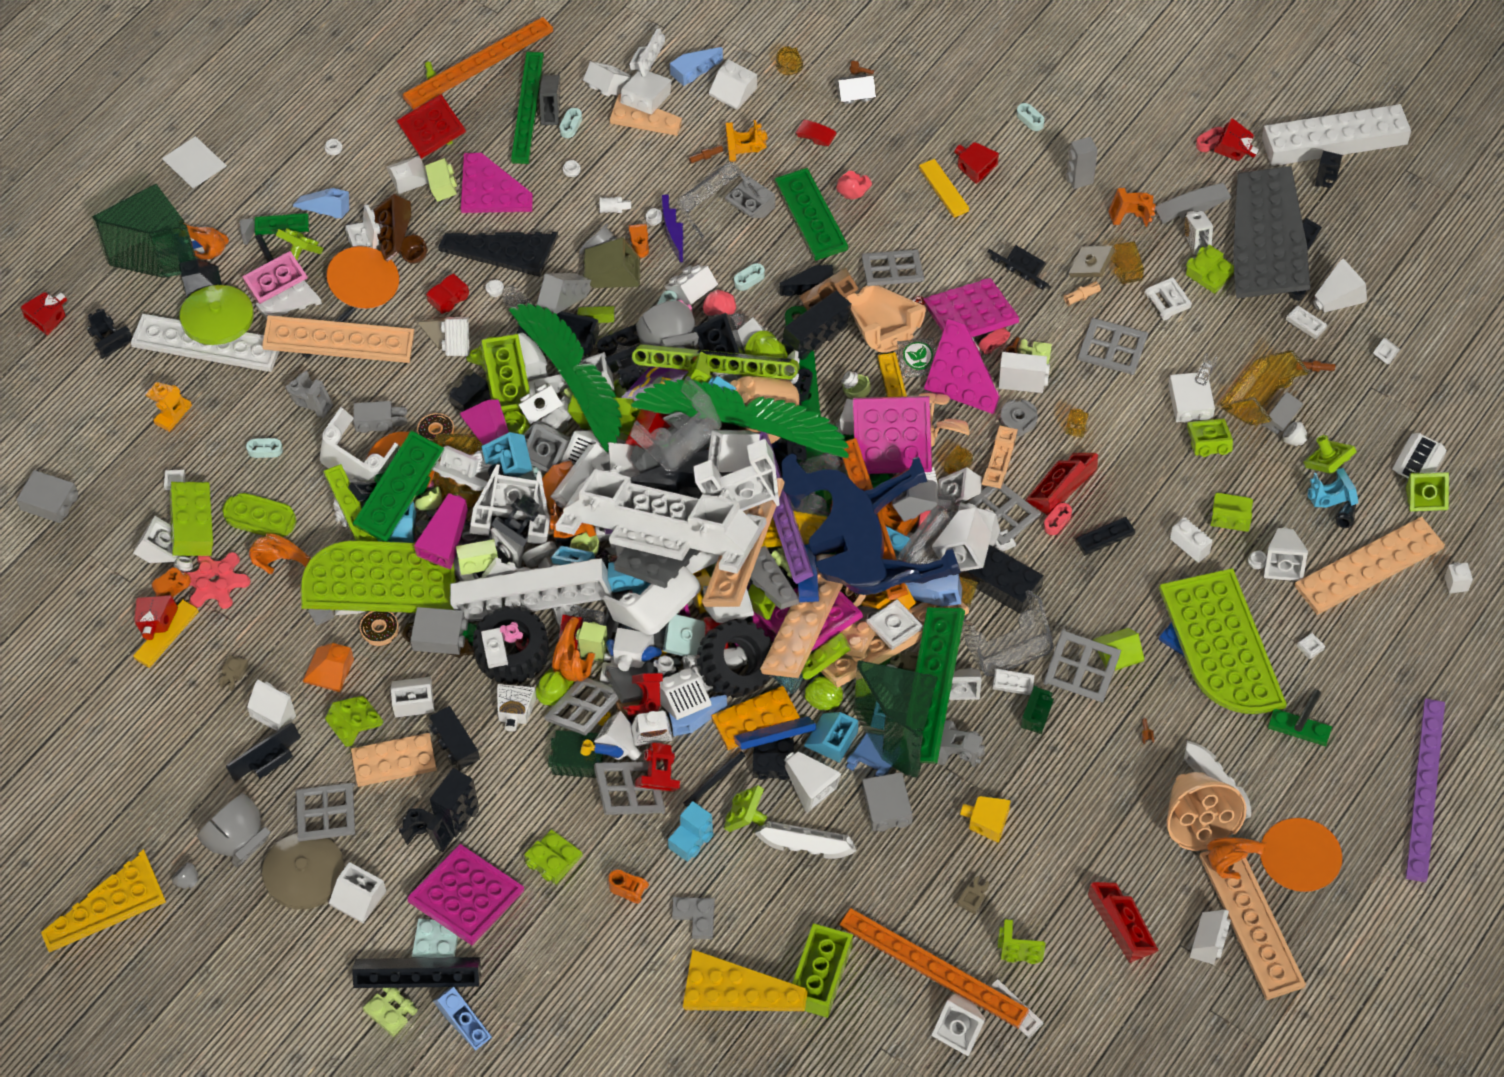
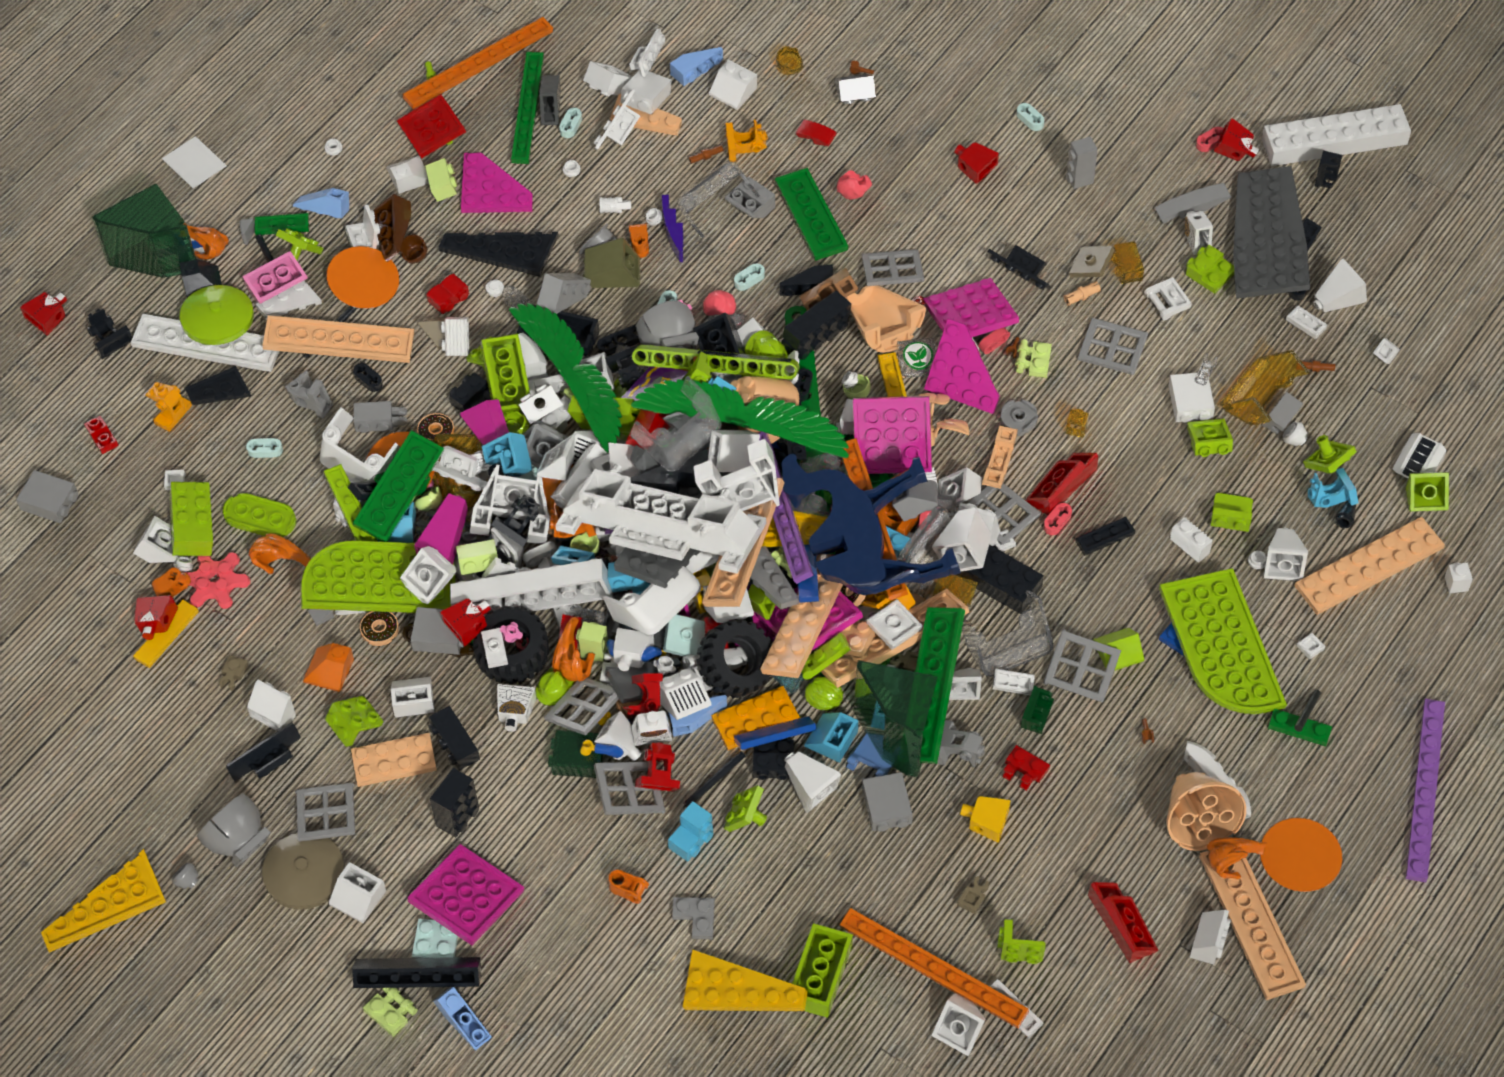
black tile [399,808,455,852] -> none
lime plate [524,829,583,885] -> none
lime slope [578,306,615,323] -> none
white slope [664,265,718,304] -> none
white brick [755,821,857,859] -> none
light blue slope [905,574,962,606] -> none
yellow tile [919,159,969,218] -> none
clear yellow brick [944,445,973,474] -> none
white brick [999,352,1050,393] -> none
orange tile [1108,188,1155,227] -> none
none -> red slope [84,416,119,454]
none -> black wing [185,366,251,405]
none -> black beam [353,363,383,392]
none -> white slope [400,546,456,604]
none -> red torso [440,599,491,647]
none -> white slope [537,435,575,481]
none -> white bracket [593,89,640,151]
none -> red plate [1003,745,1051,791]

